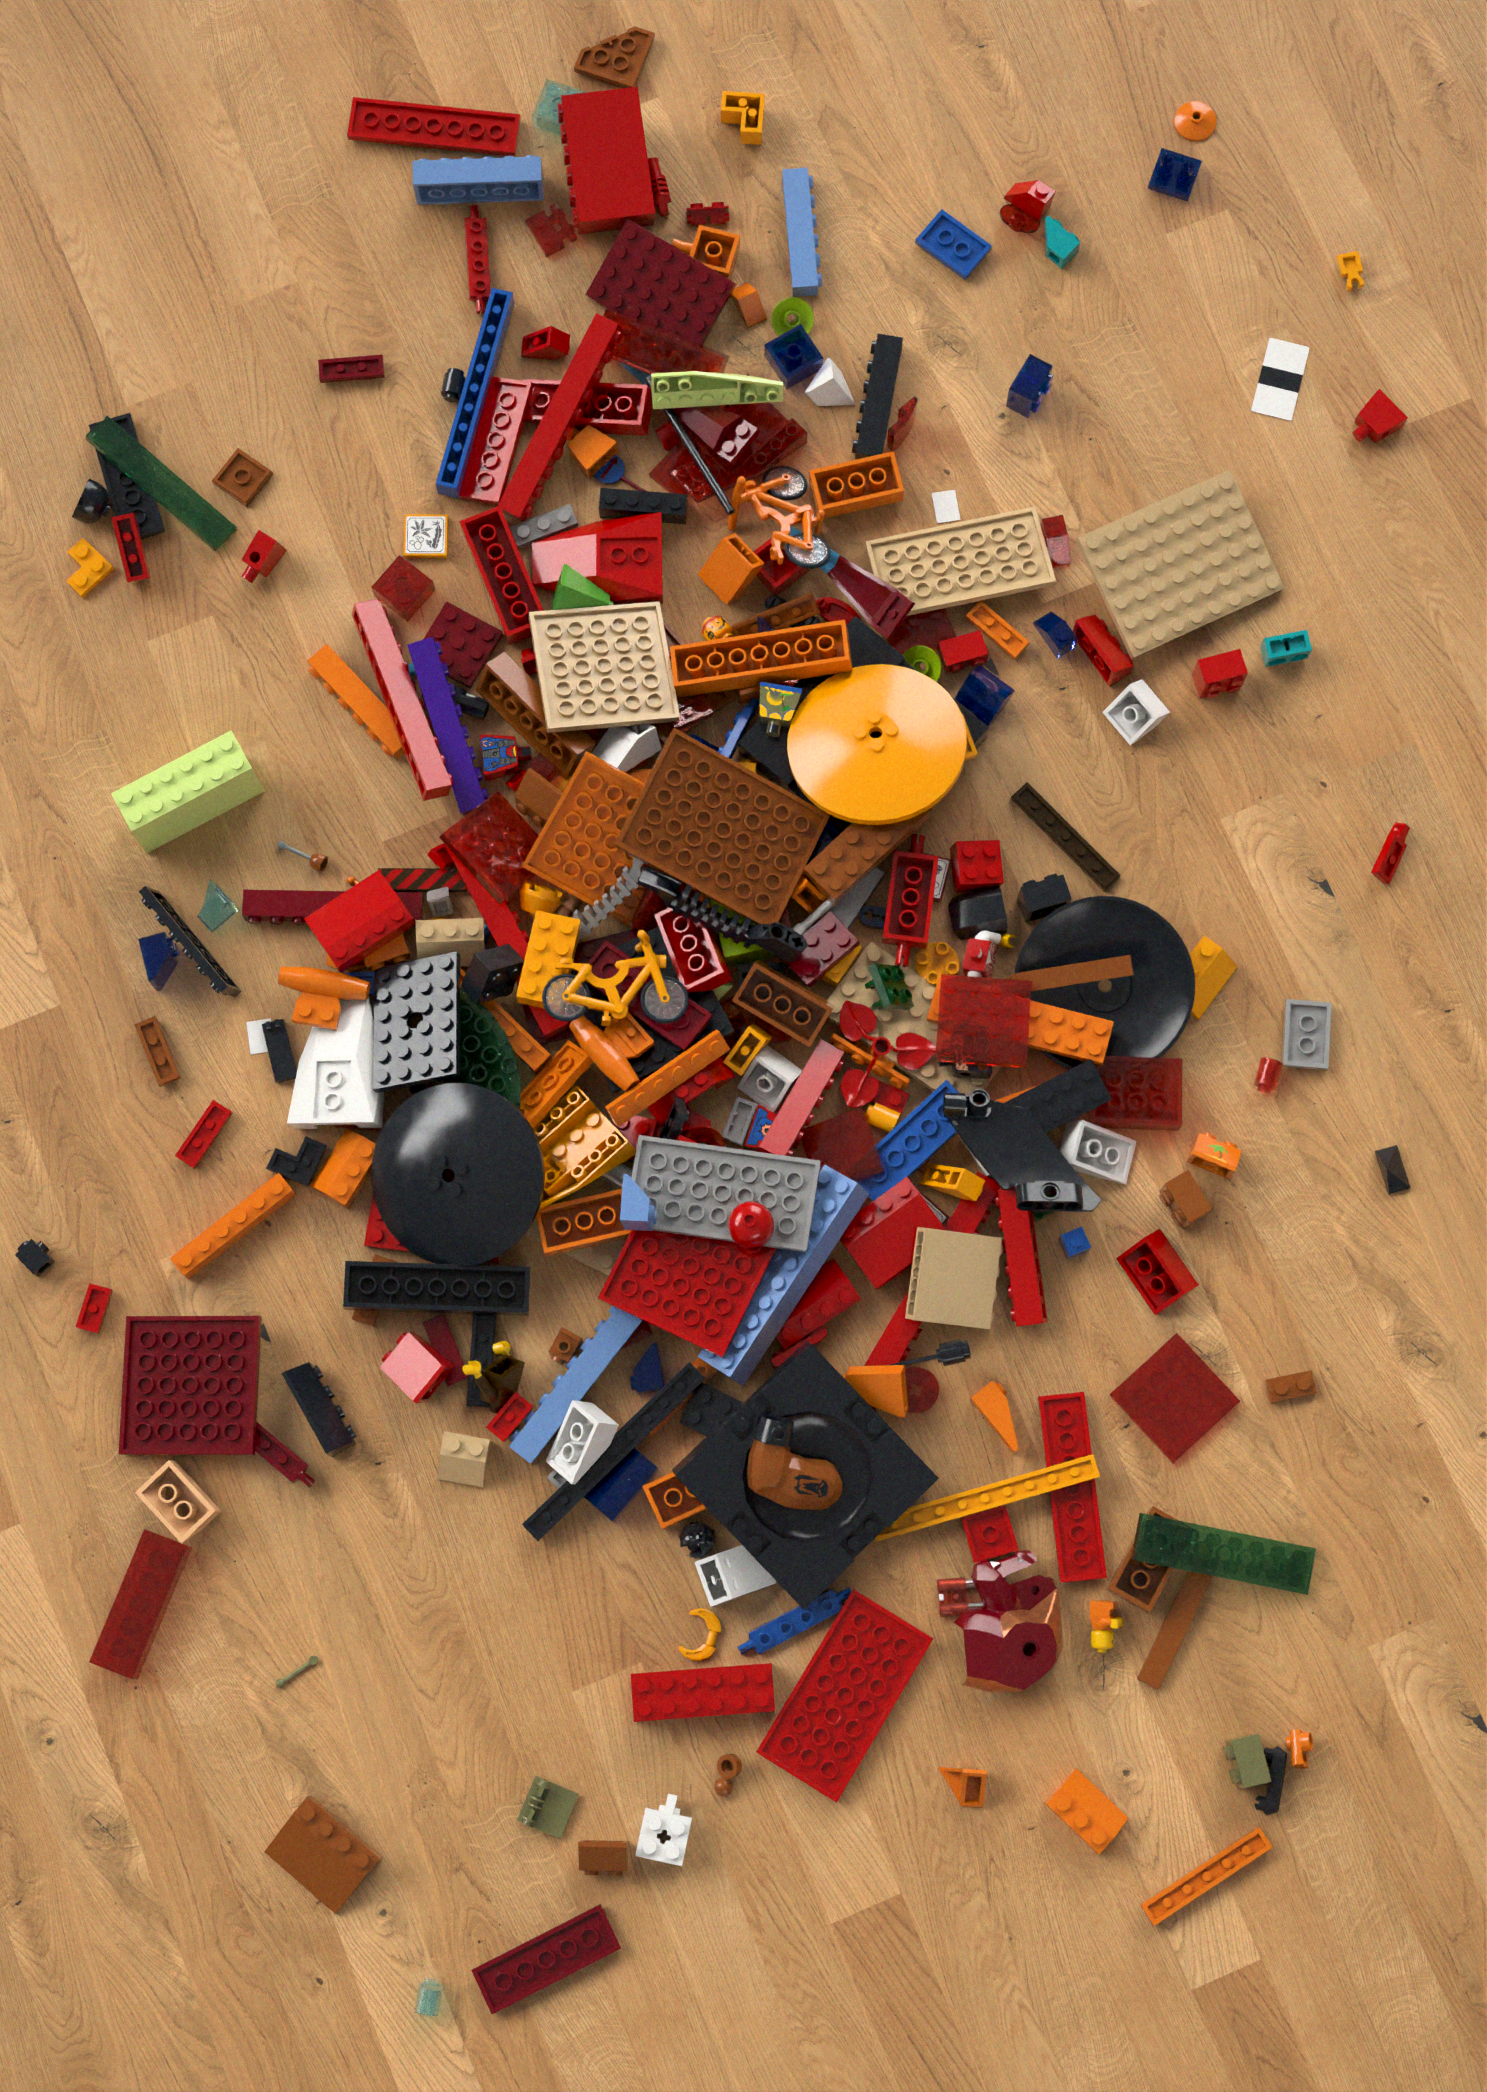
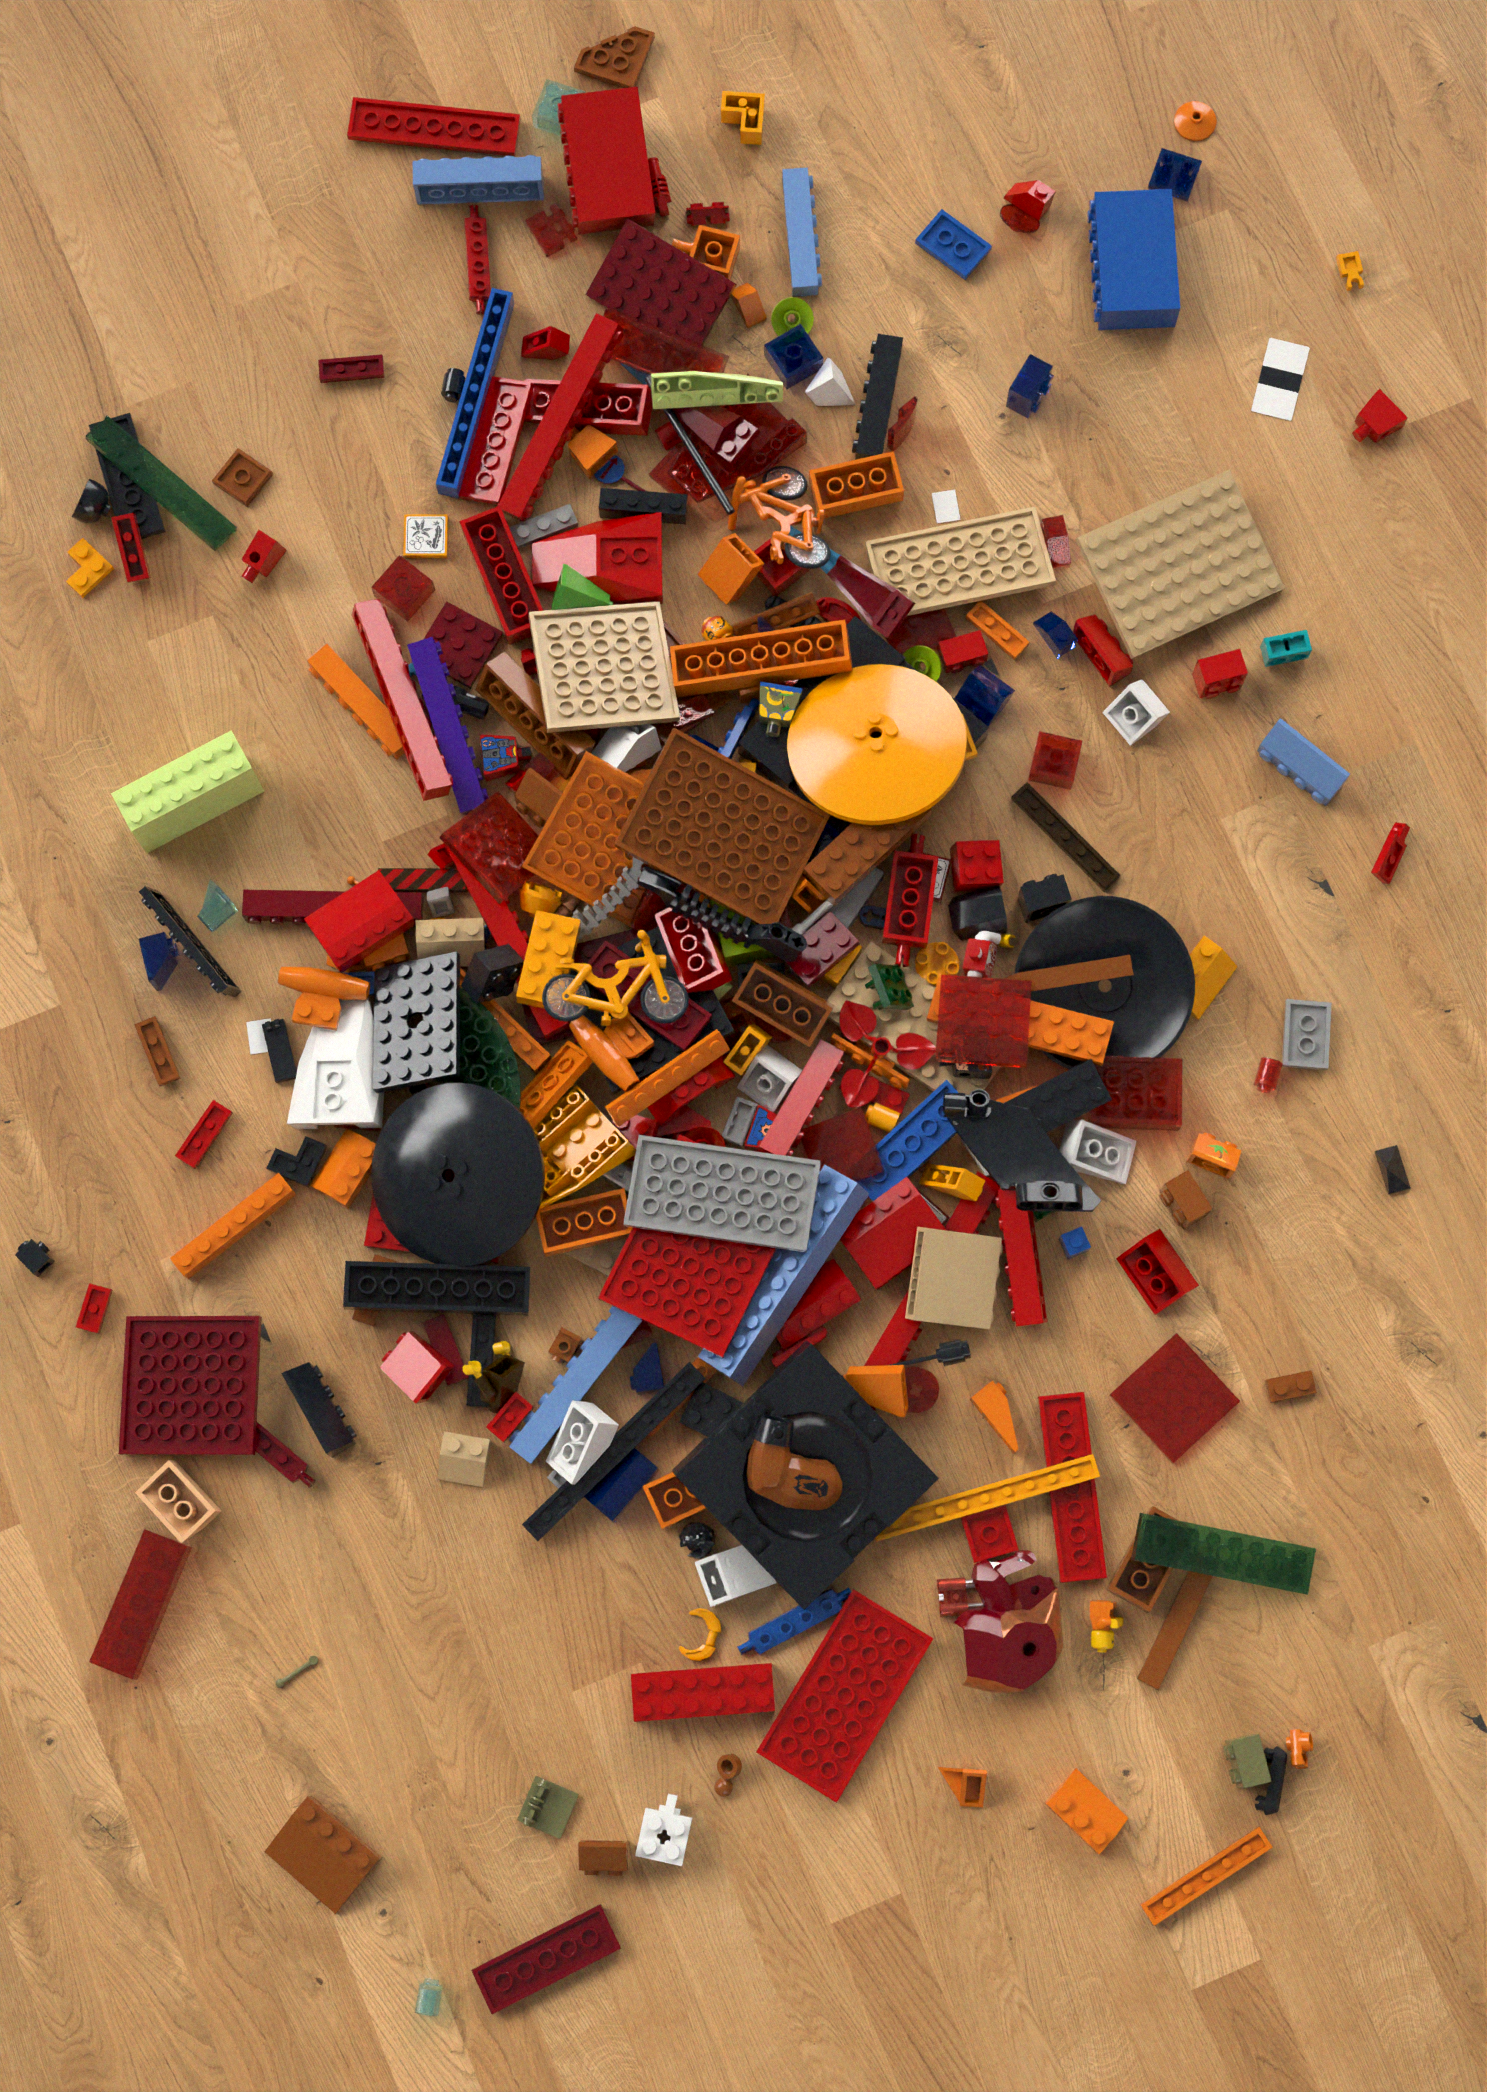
hinge [277,841,328,873] -> none
medium blue slope [620,1174,658,1231] -> none
black plate [659,1098,689,1140] -> none
red cylinder [728,1201,774,1249] -> none
teal slope [1044,216,1080,269] -> none
none -> clear red brick [1028,731,1082,790]
none -> blue brick [1087,189,1180,330]
none -> medium blue slope [1257,718,1350,806]

